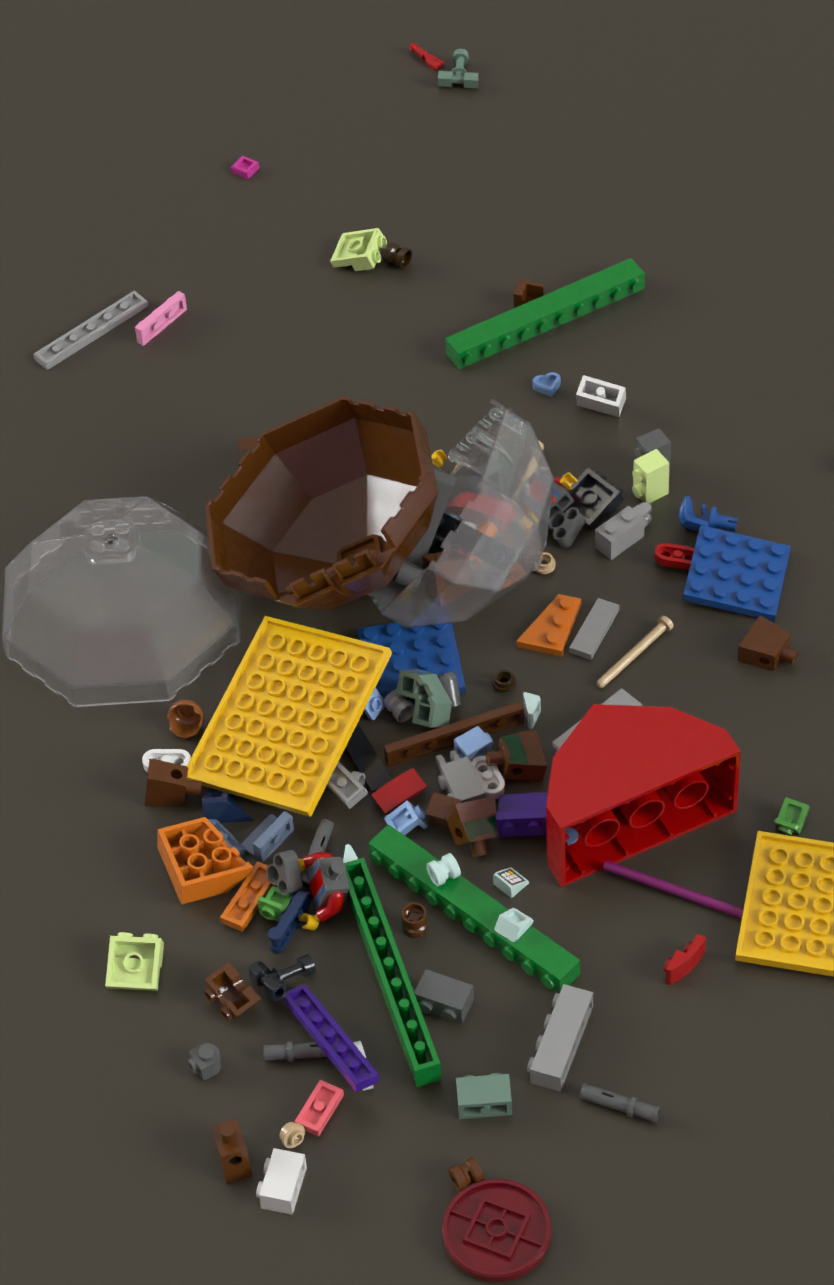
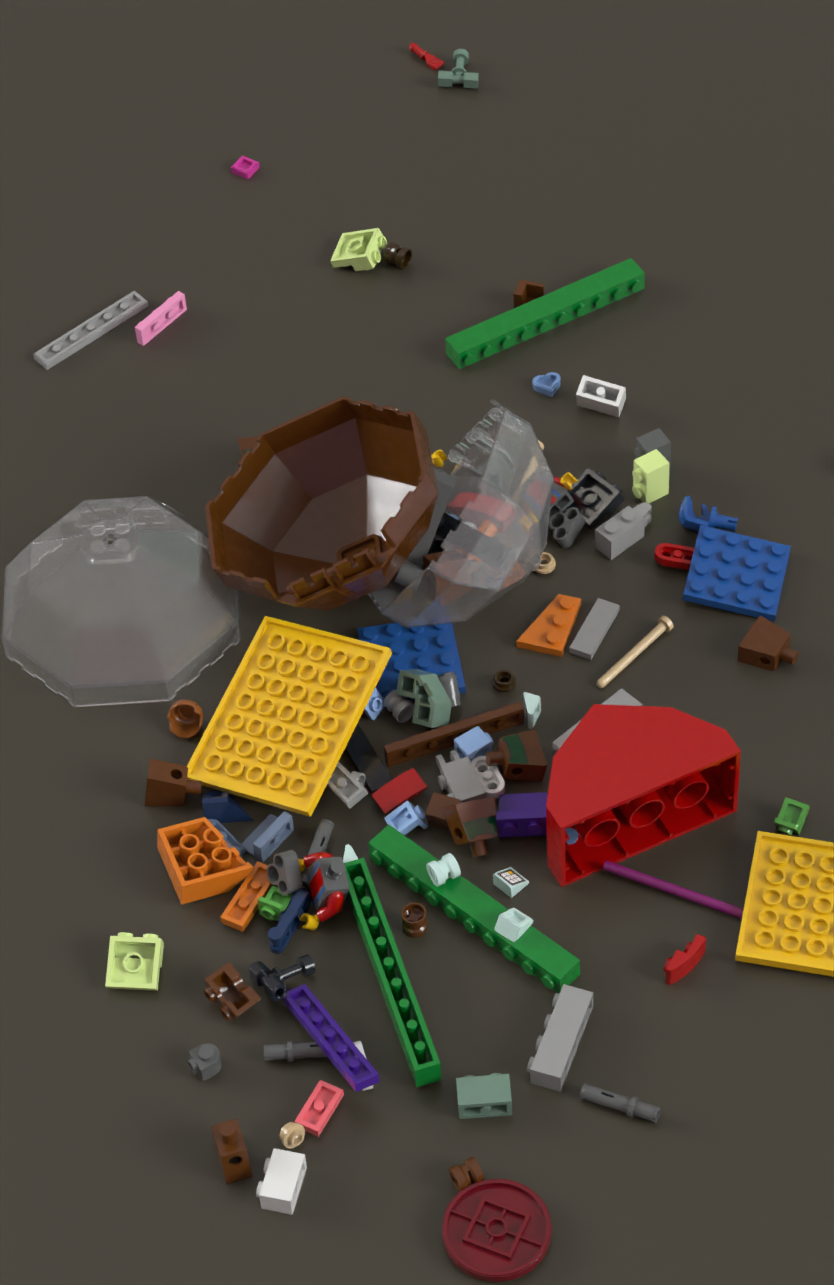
white plate [142,749,191,772] -> none
dark grey brick [414,969,474,1024] -> none

